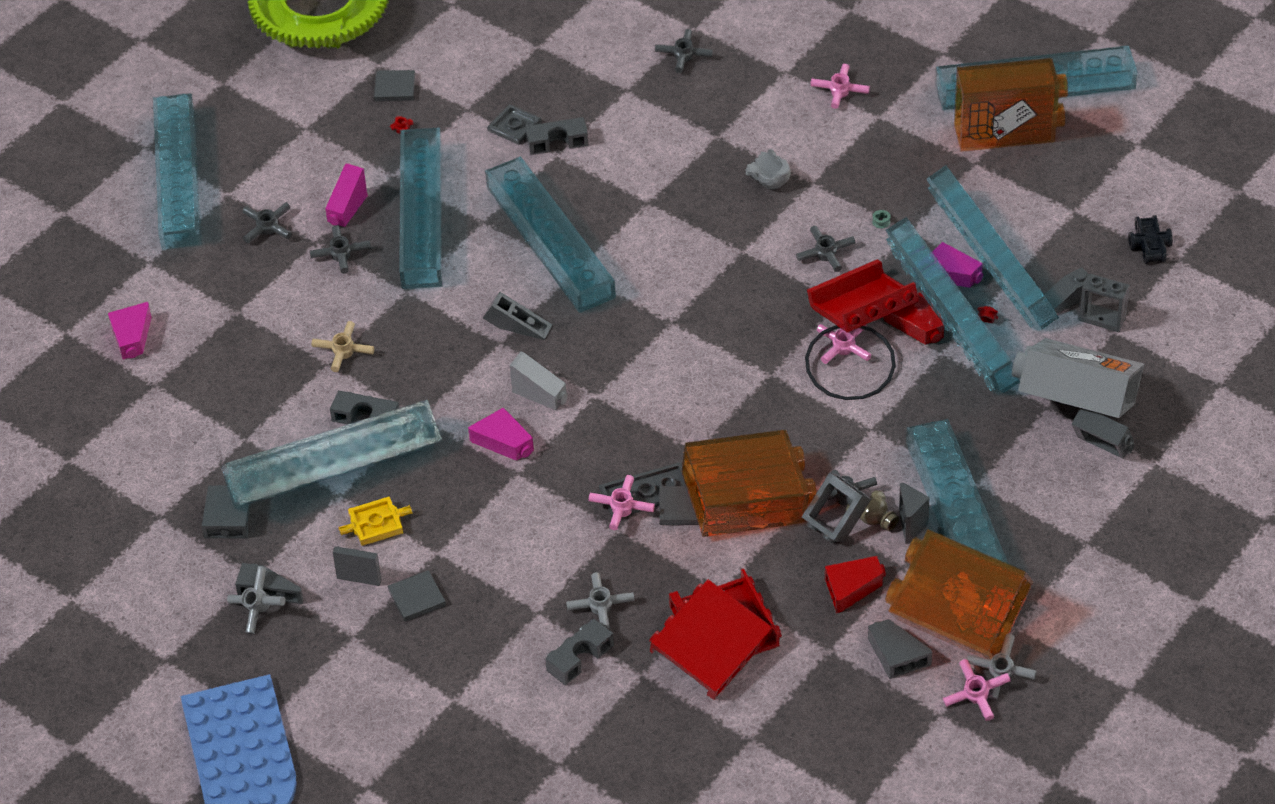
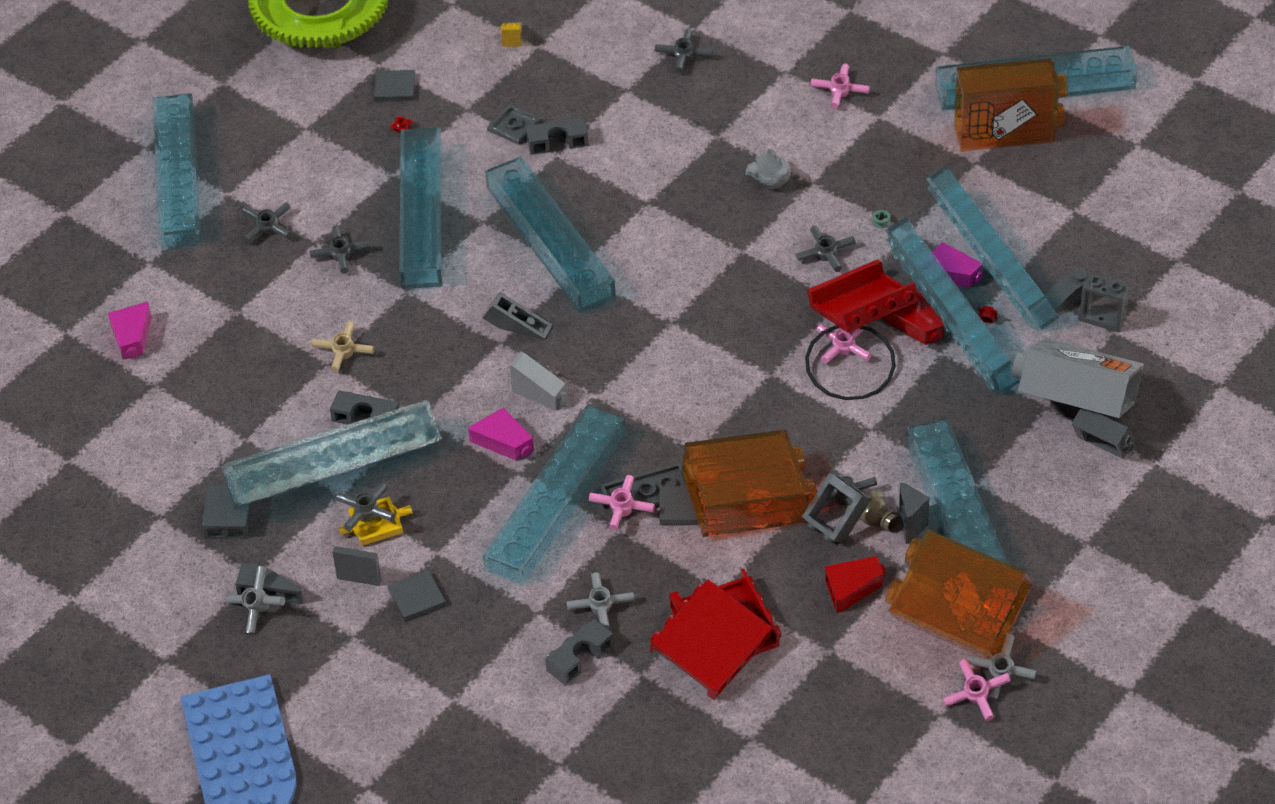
dark pink slope [325,163,368,227] -> none
dark grey slope [868,619,932,679] -> none
black axle [1128,215,1173,264] -> none
none -> dark grey bar [336,483,395,531]
none -> clear light blue brick [483,405,626,586]
none -> yellow slope [501,23,522,47]

